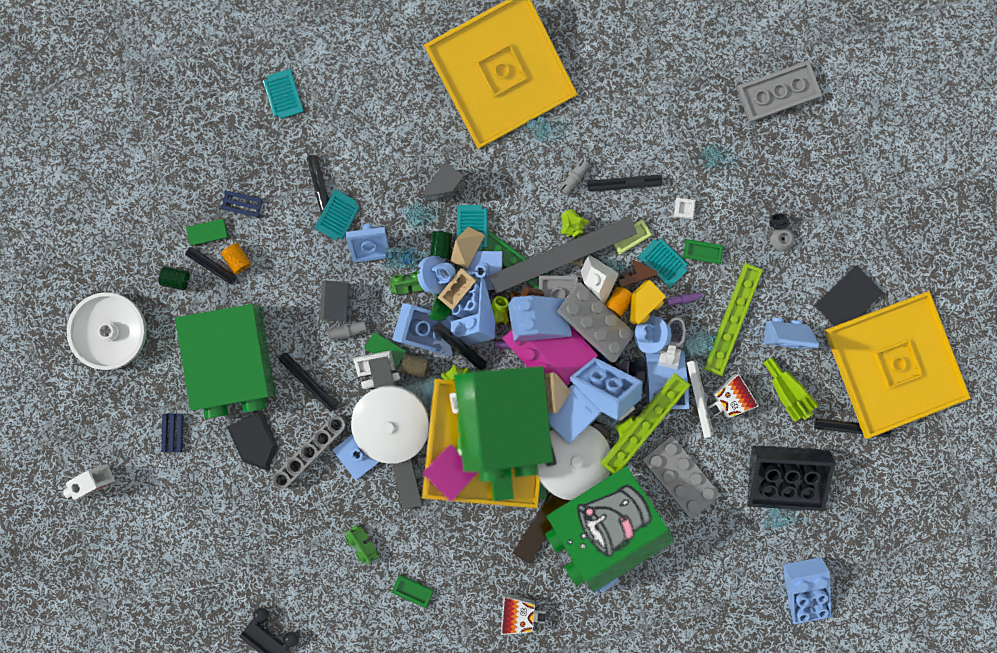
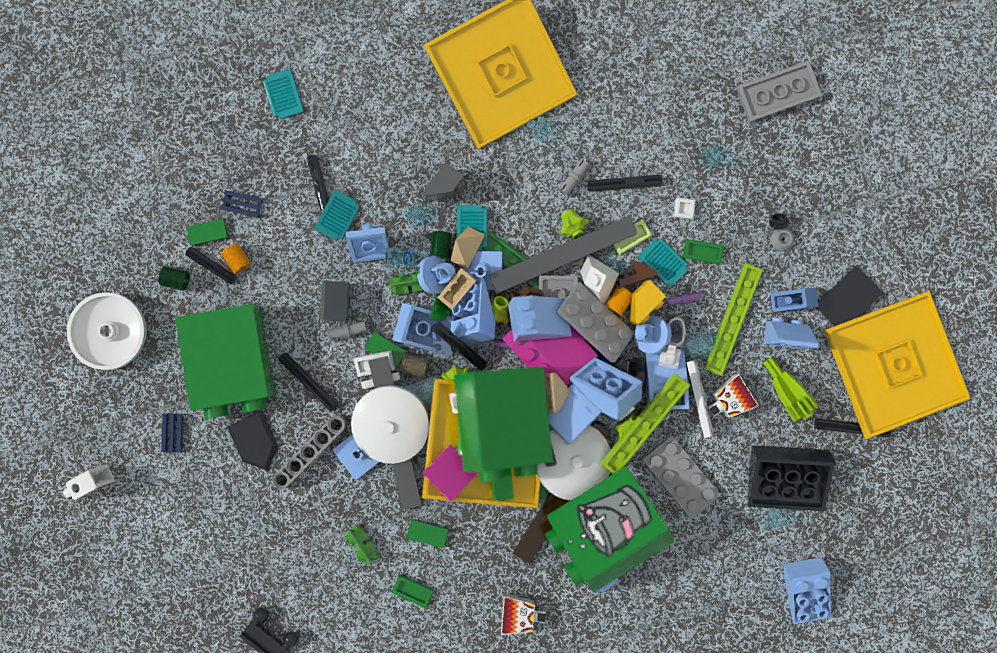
none -> green tile [406,519,449,548]
none -> medium blue slope [770,288,819,312]

